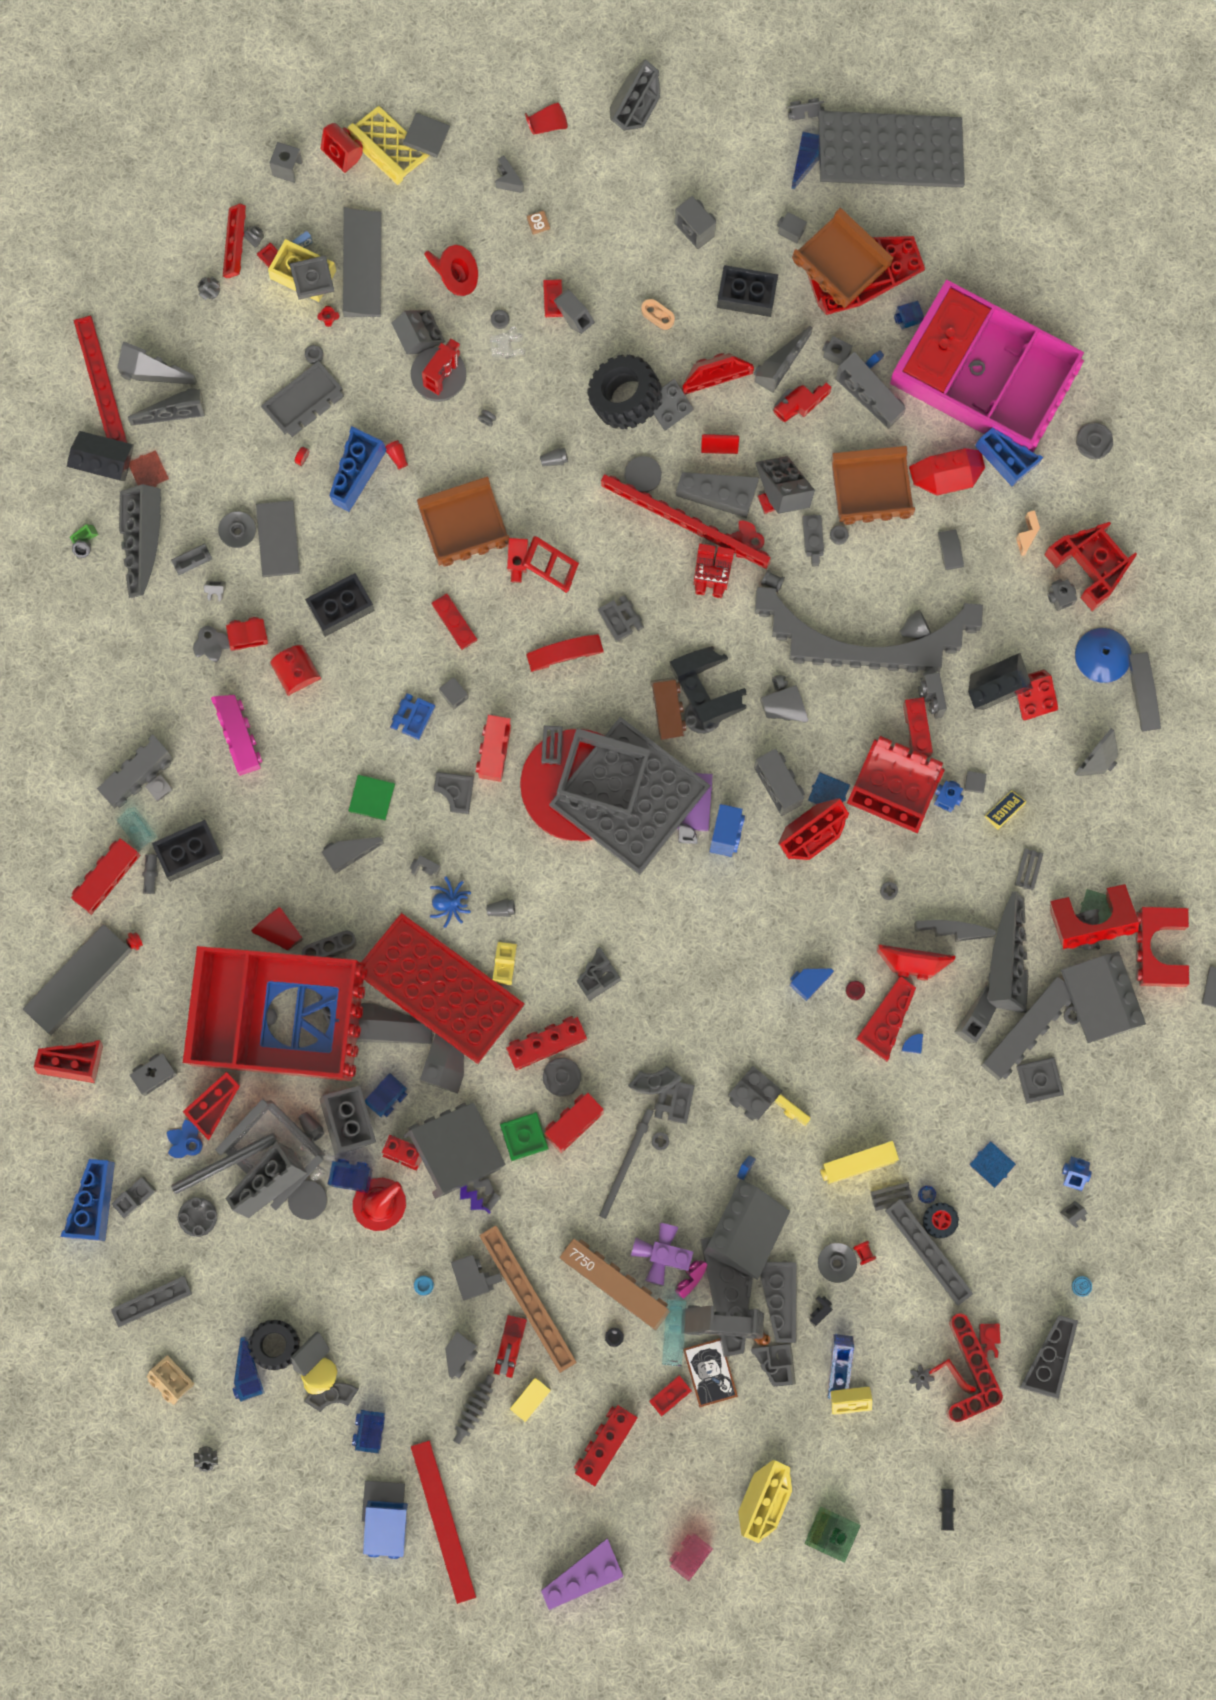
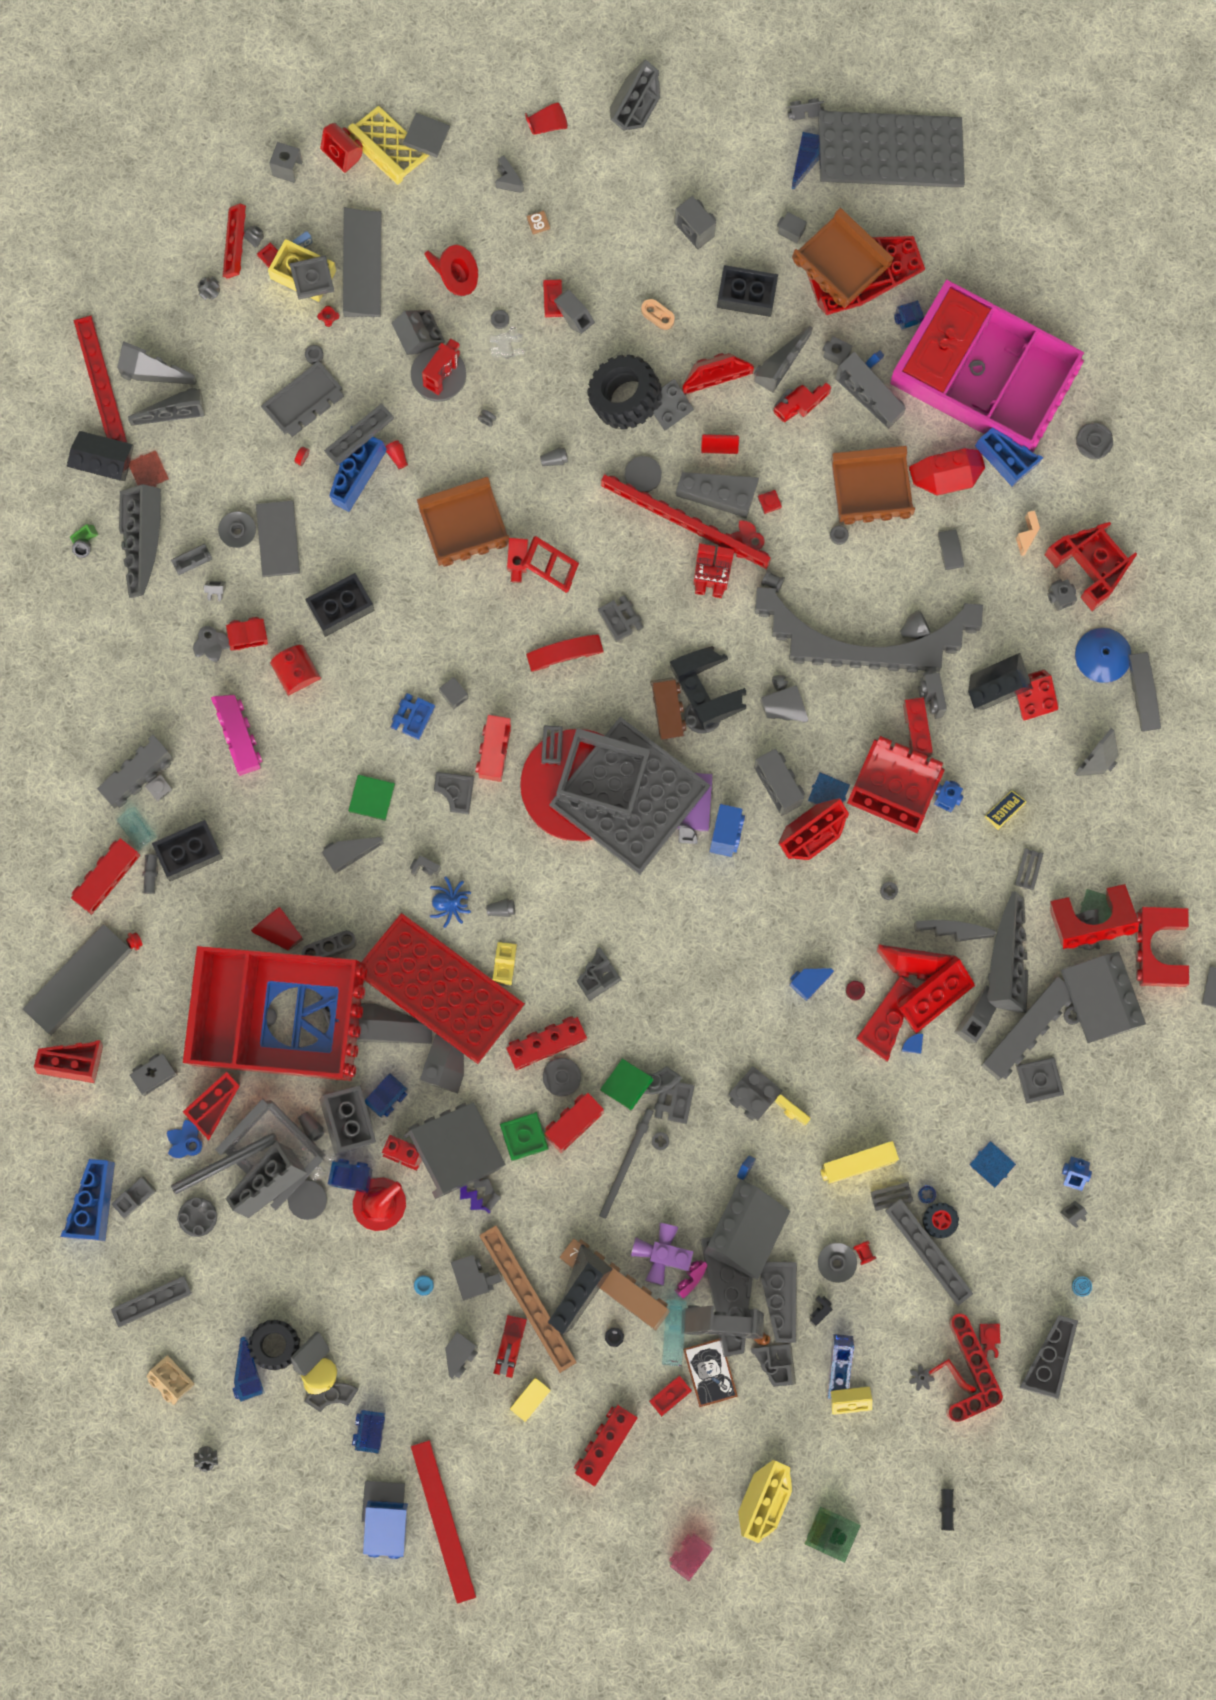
red plate [431,594,477,651] -> none
dark grey piece [453,1375,495,1445] -> none
medium lavender wedge [541,1538,623,1610] -> none
dark grey slope [756,456,815,514] -> none
dark grey hinge [802,515,824,567] -> none
dark grey tile [964,771,987,794] -> none
none -> dark grey plate [324,403,394,466]
none -> black wedge [548,1244,613,1335]
none -> green tile [600,1058,654,1111]
none -> red plate [897,956,975,1034]

